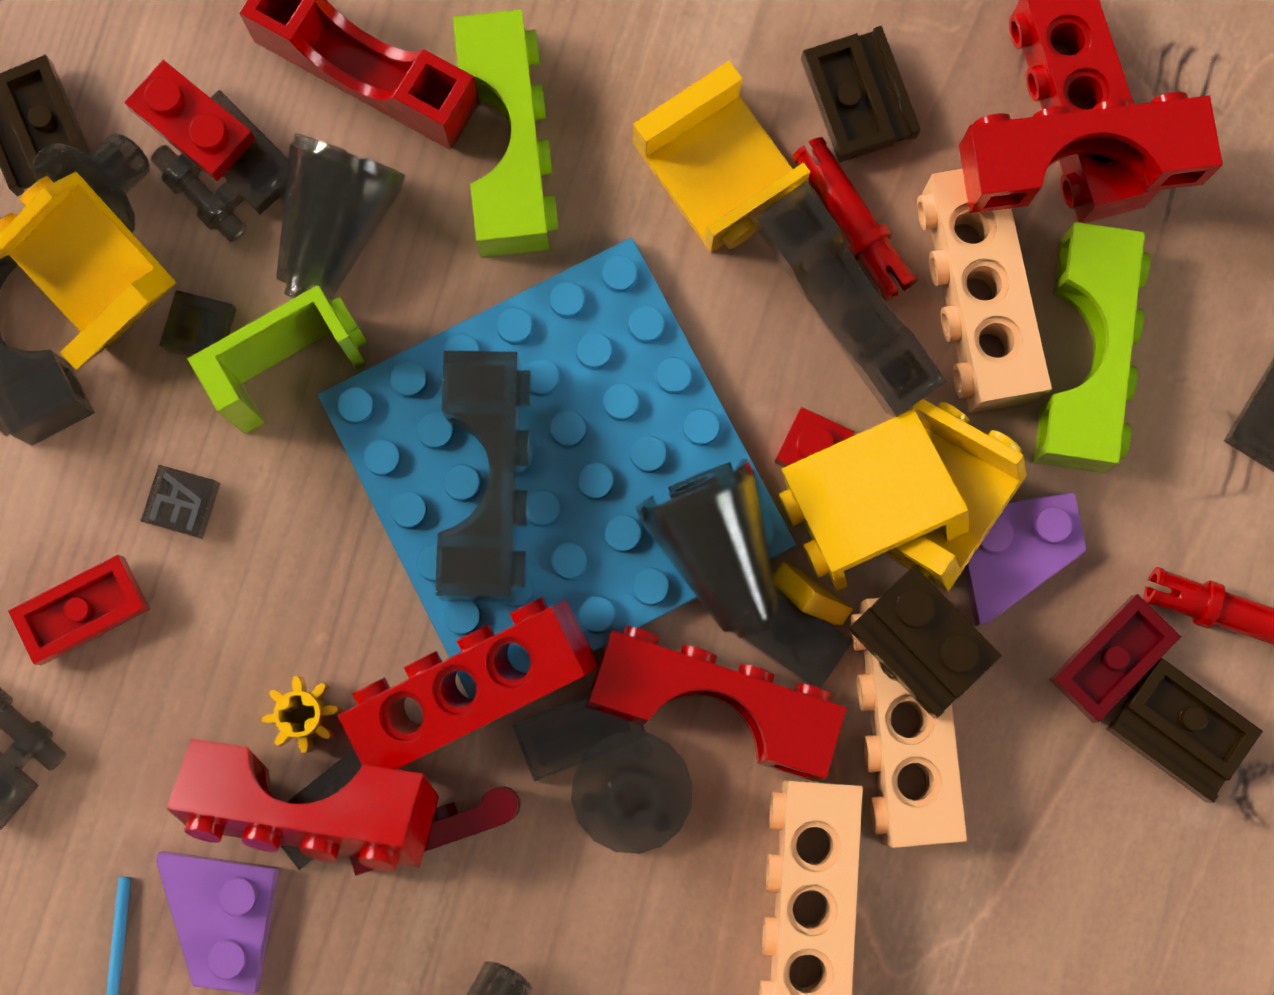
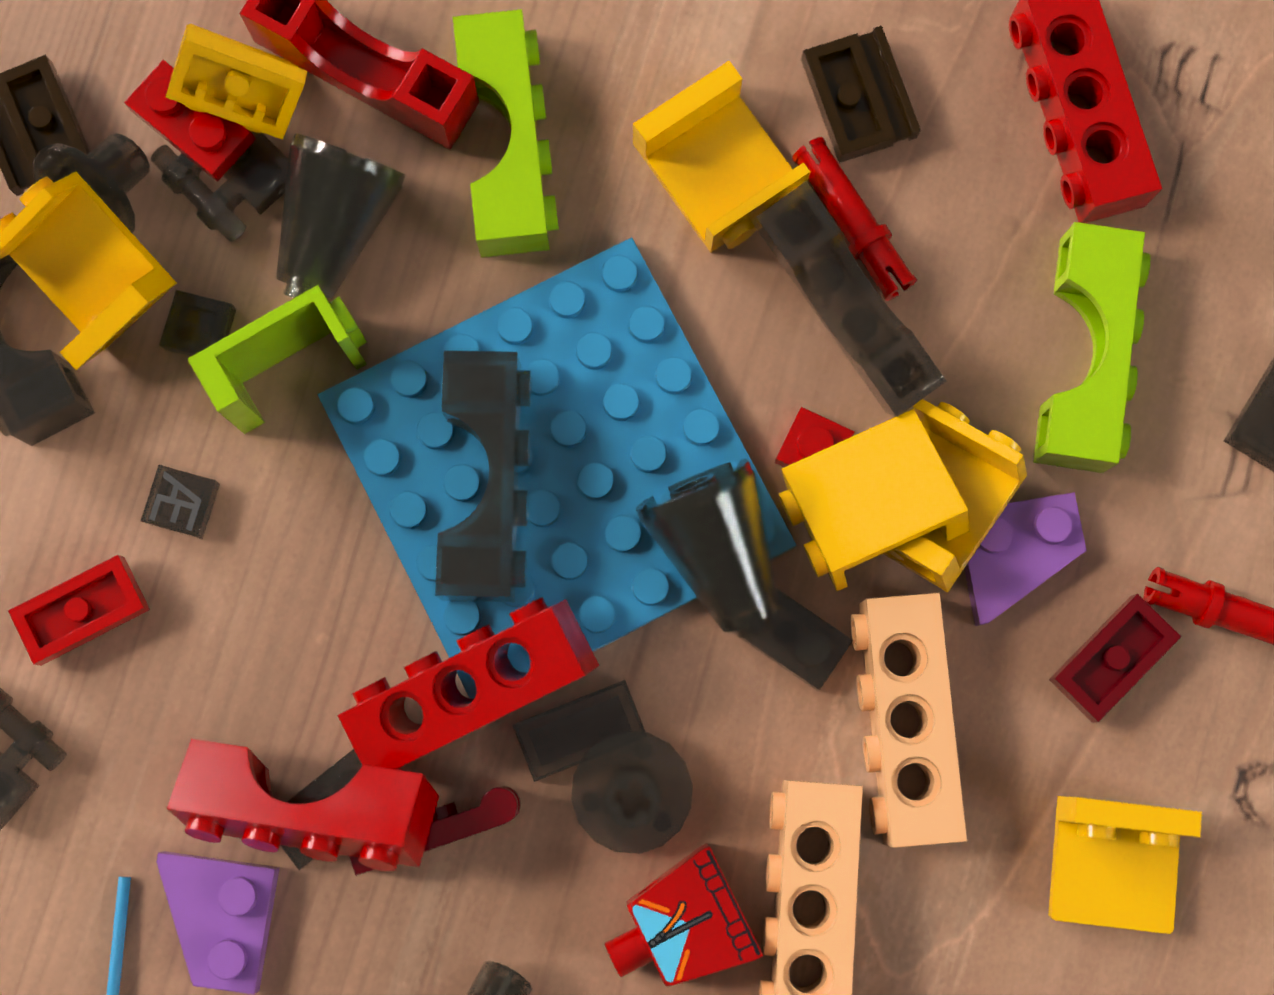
yellow gear [261,676,343,753] -> none
red arch [585,626,847,782] -> none
yellow tile [772,561,853,626] -> none
dark brown plate [847,565,1002,719] -> none
light nougat brick [917,169,1052,414] -> none
red arch [959,92,1223,213] -> none
dark brown plate [1106,658,1263,803] -> none
none -> yellow bracket [166,24,307,140]
none -> red torso [604,843,763,987]
none -> yellow bracket [1048,796,1202,934]

